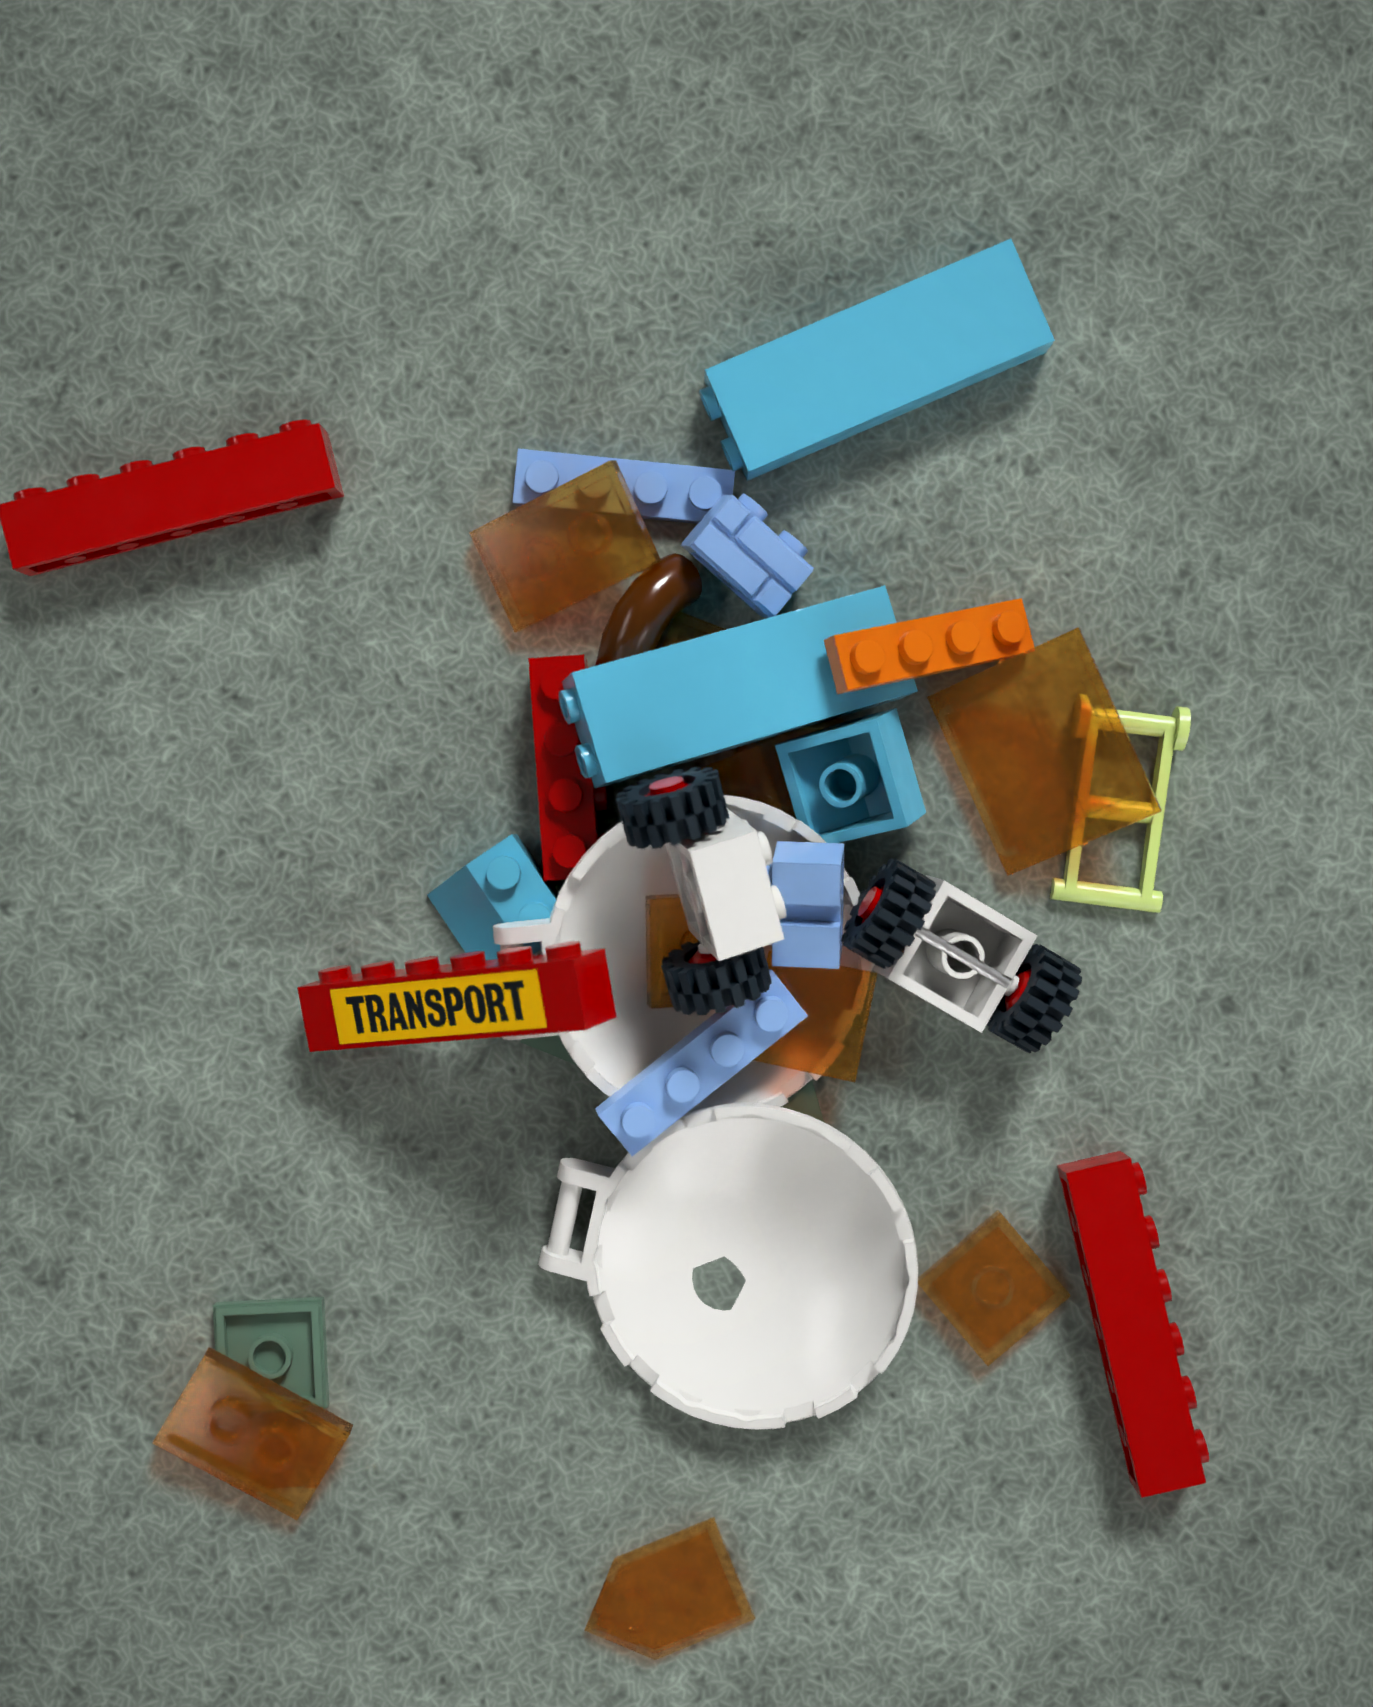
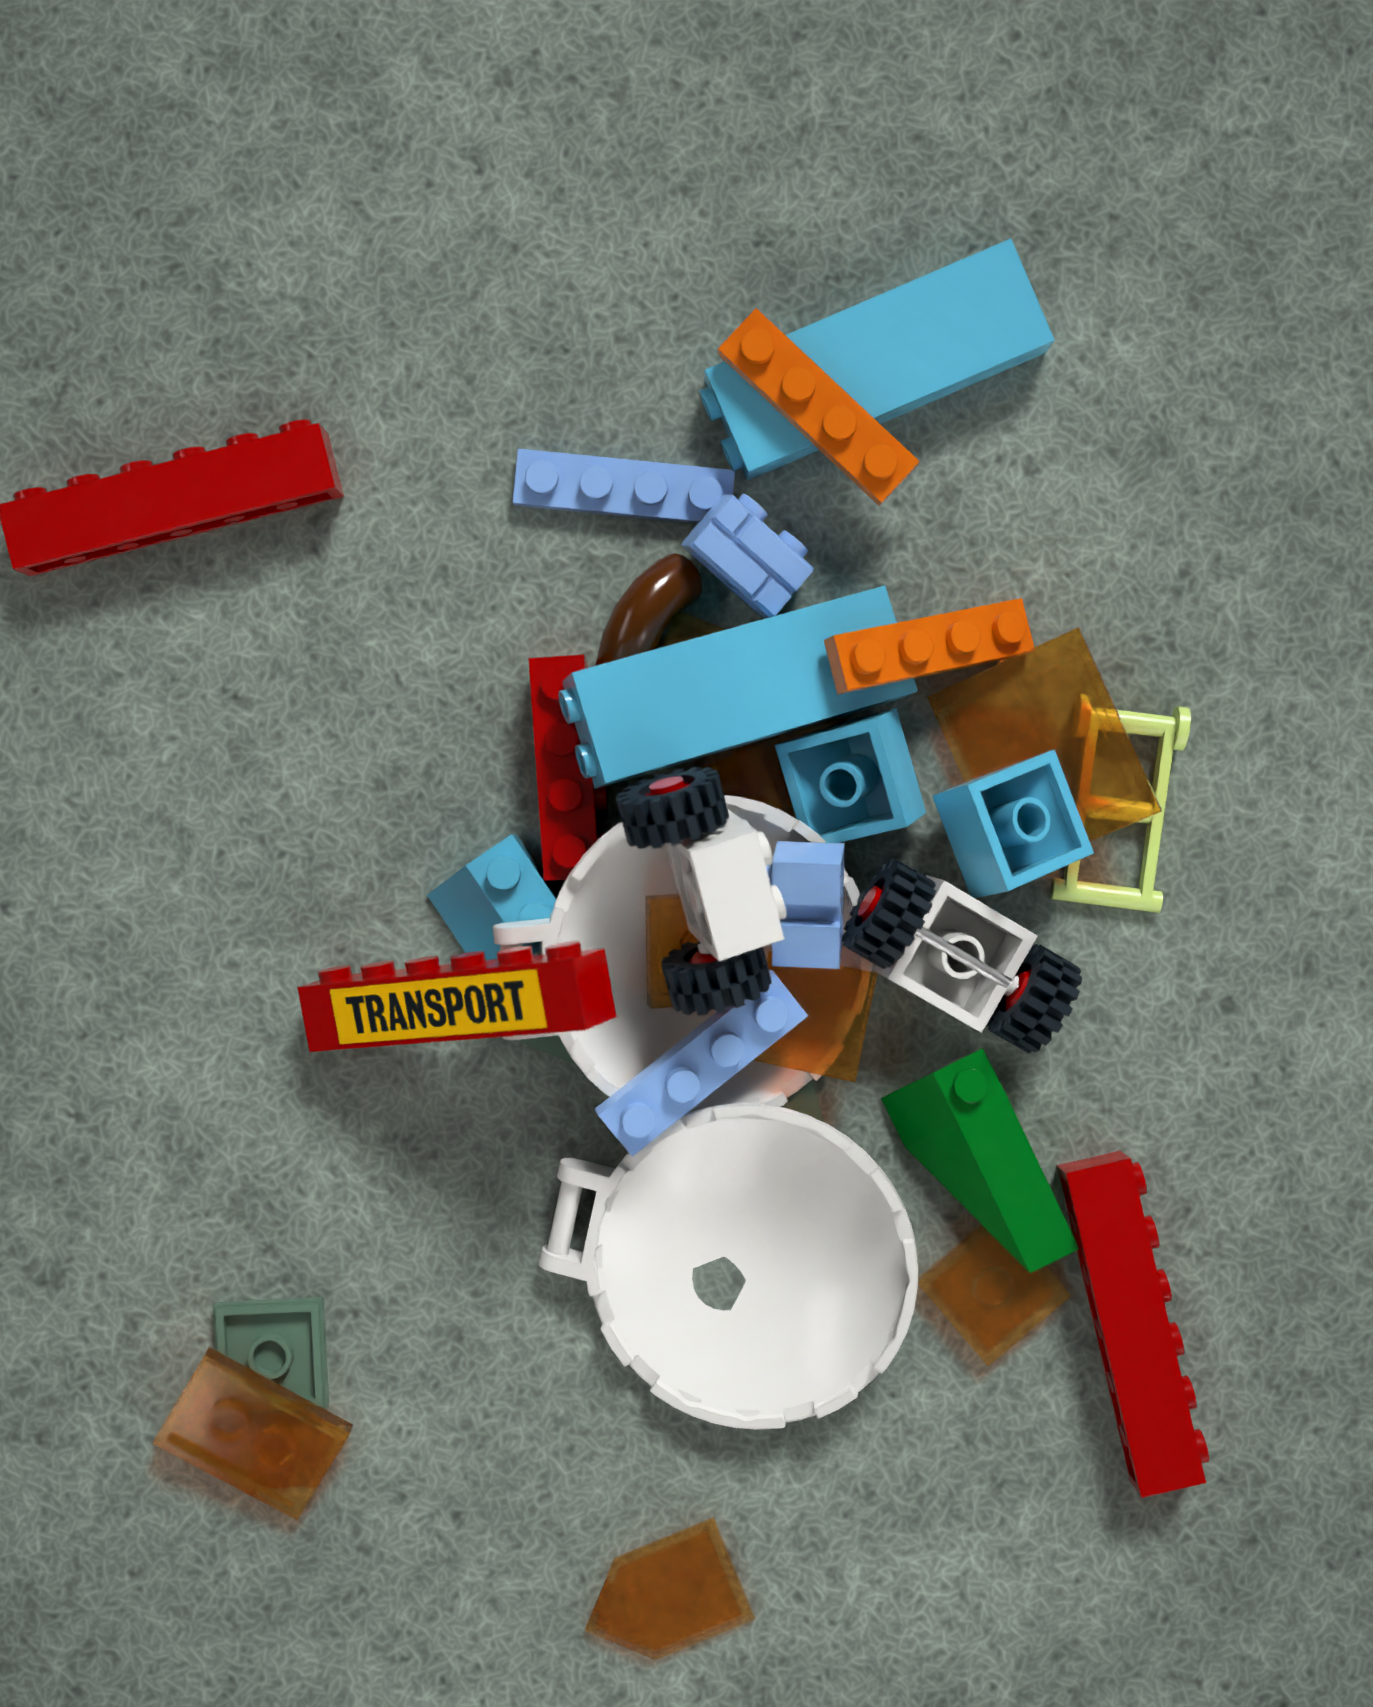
clear orange tile [469,460,662,632] -> none
none -> orange plate [717,308,920,506]
none -> green wedge [881,1048,1079,1273]
none -> medium azure slope [932,749,1094,898]

